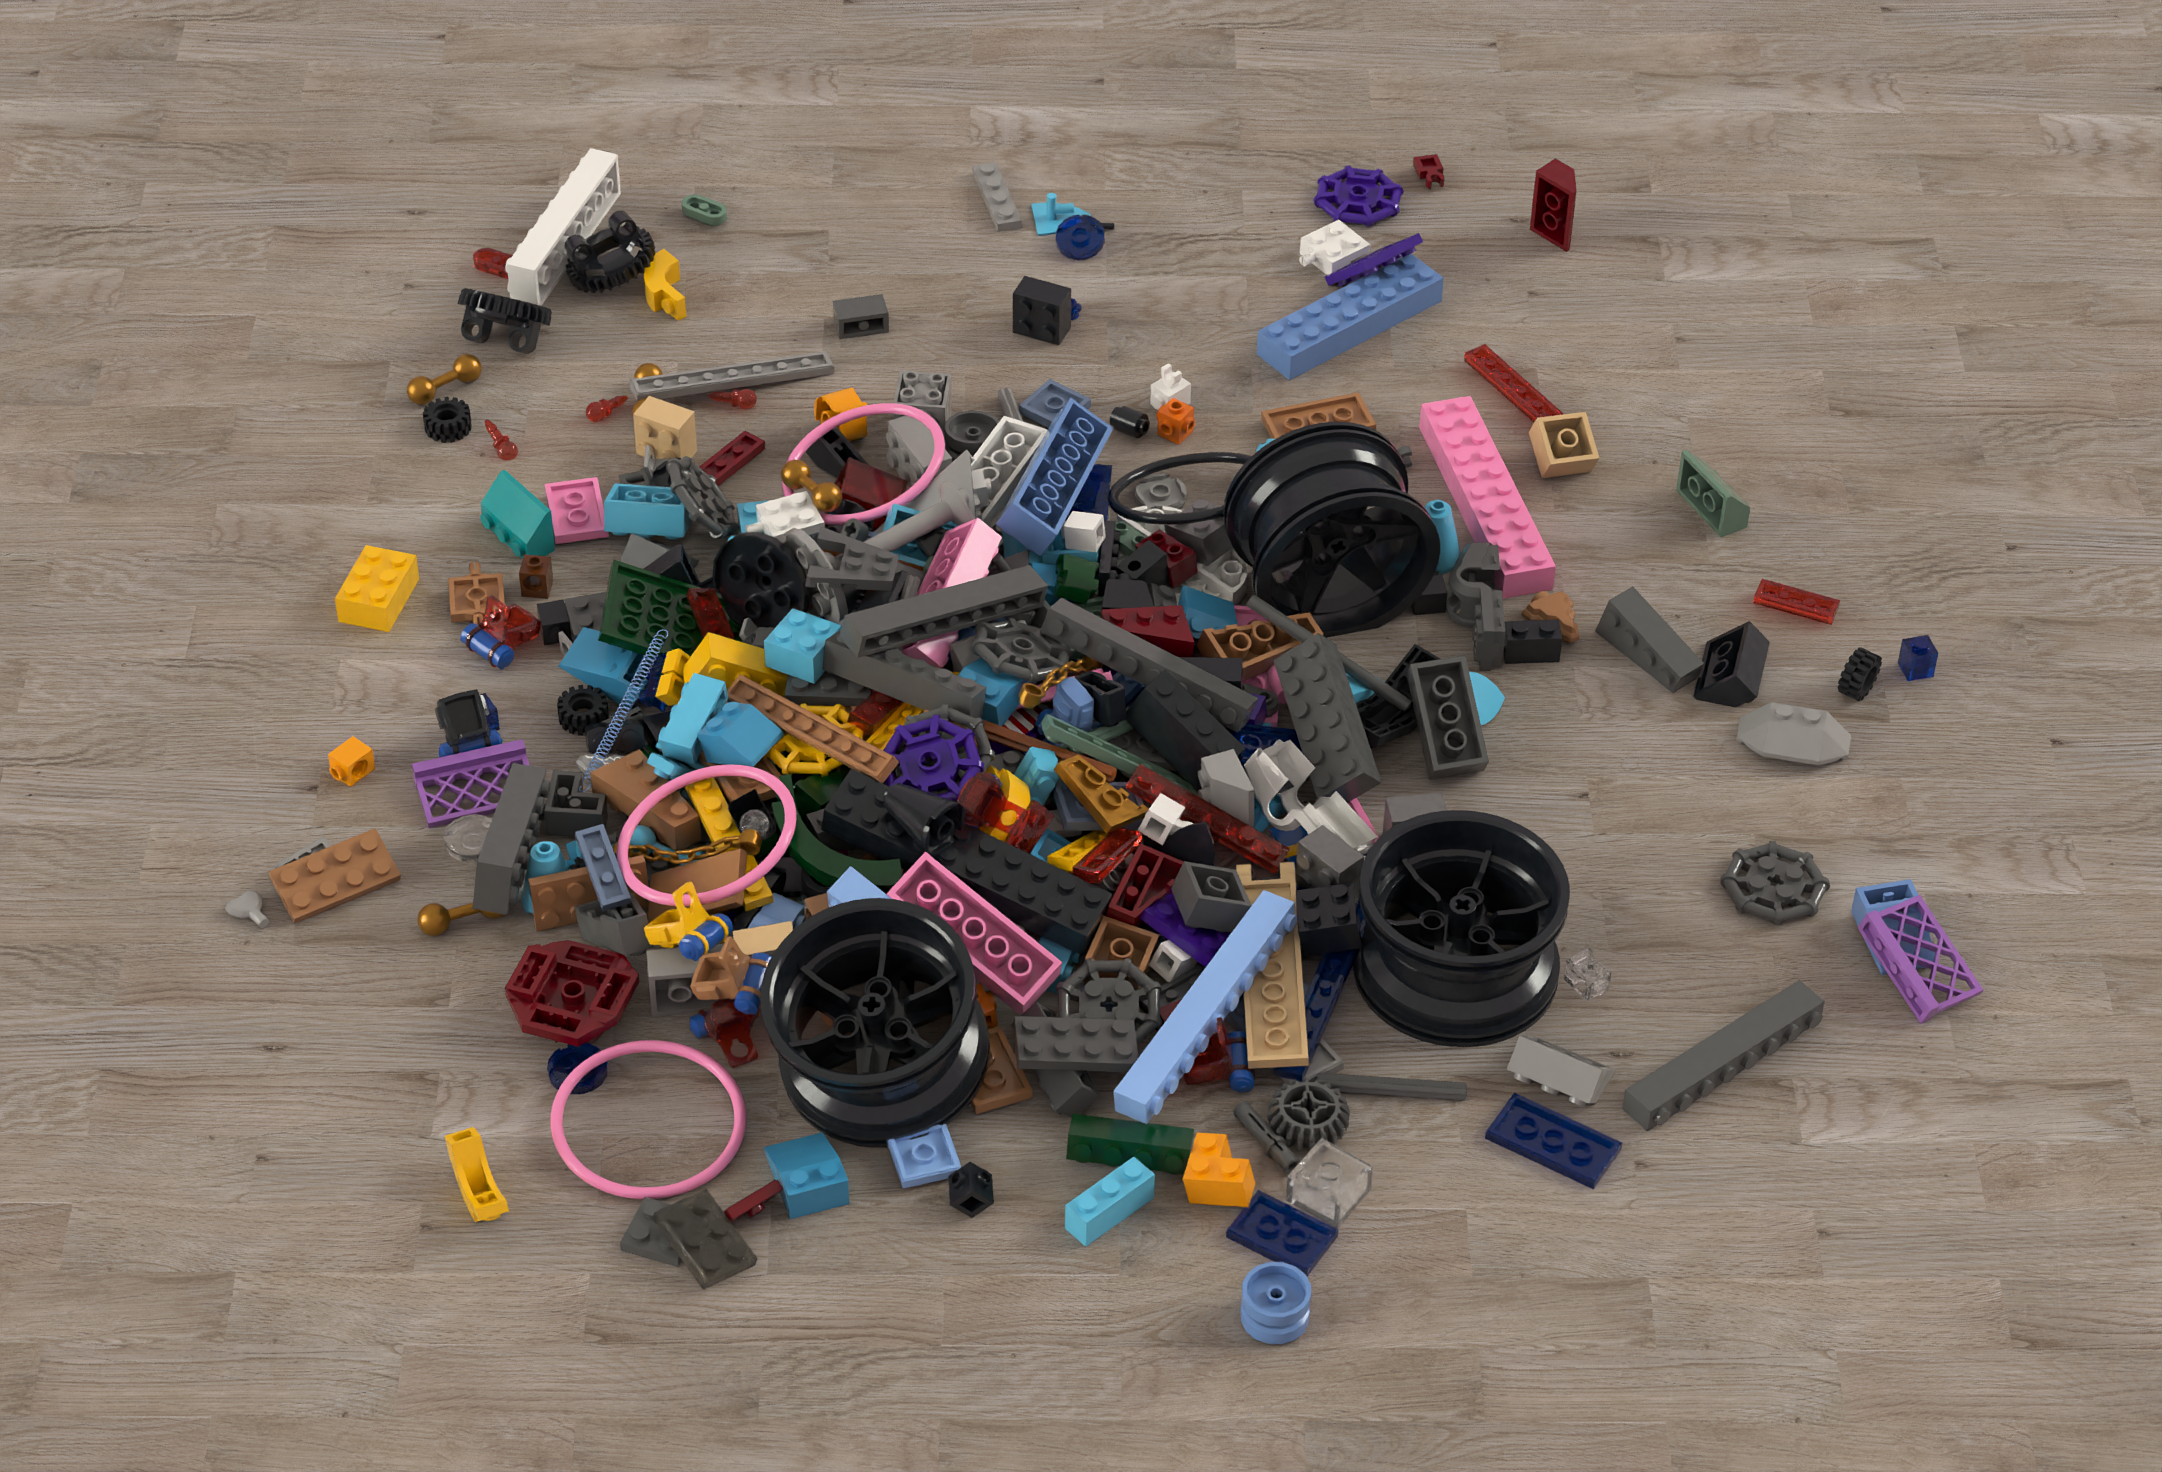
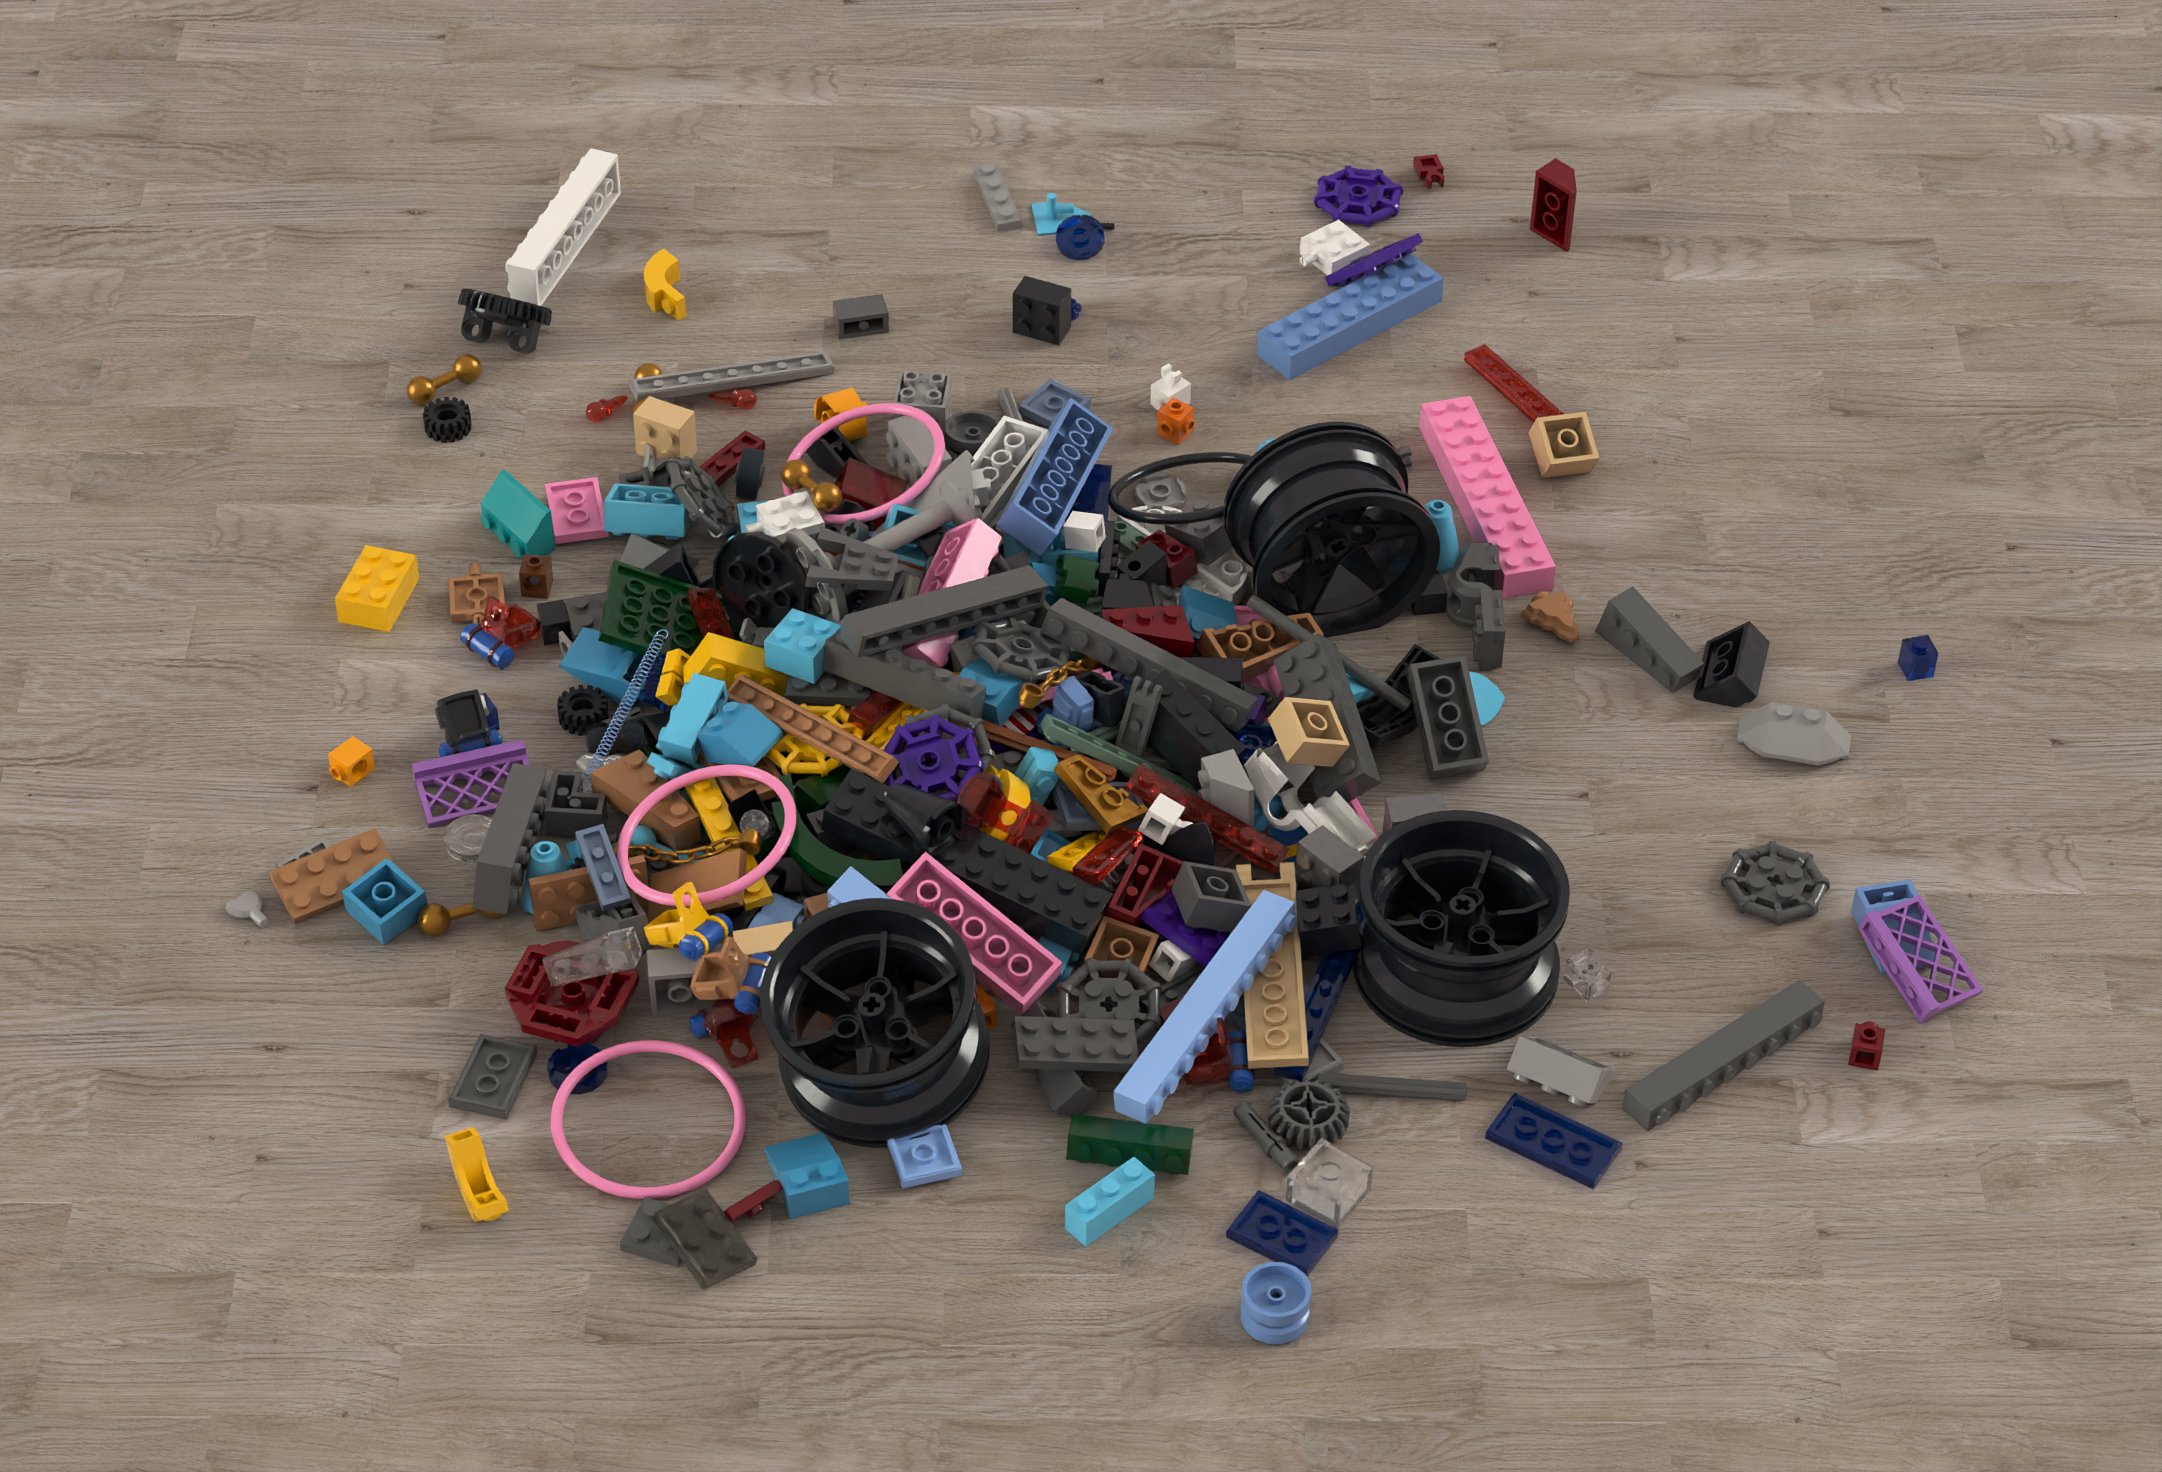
clear red plate [473,248,513,279] -> none
clear red bar [485,419,518,460] -> none
black piece [564,211,656,293] -> none
sand green plate [682,194,727,226] -> none
black brick [948,1162,994,1218] -> none
medium nougat plate [970,1026,1033,1114] -> none
black brick [1110,406,1150,438] -> none
light orange brick [1183,1133,1255,1207] -> none
medium nougat plate [1261,392,1376,439] -> none
black brick [1503,620,1563,664] -> none
sand green slope [1676,450,1750,537] -> none
clear red plate [1753,579,1840,625] -> none
black tyre [1838,647,1882,701] -> none
none -> dark azure brick [342,858,427,945]
none -> dark grey tile [448,1034,538,1120]
none -> clear slope [542,927,642,987]
none -> black wheel [735,447,765,500]
none -> dark grey hinge [1115,676,1163,757]
none -> tan brick [1268,697,1350,767]
none -> dark red brick [1848,1021,1885,1071]

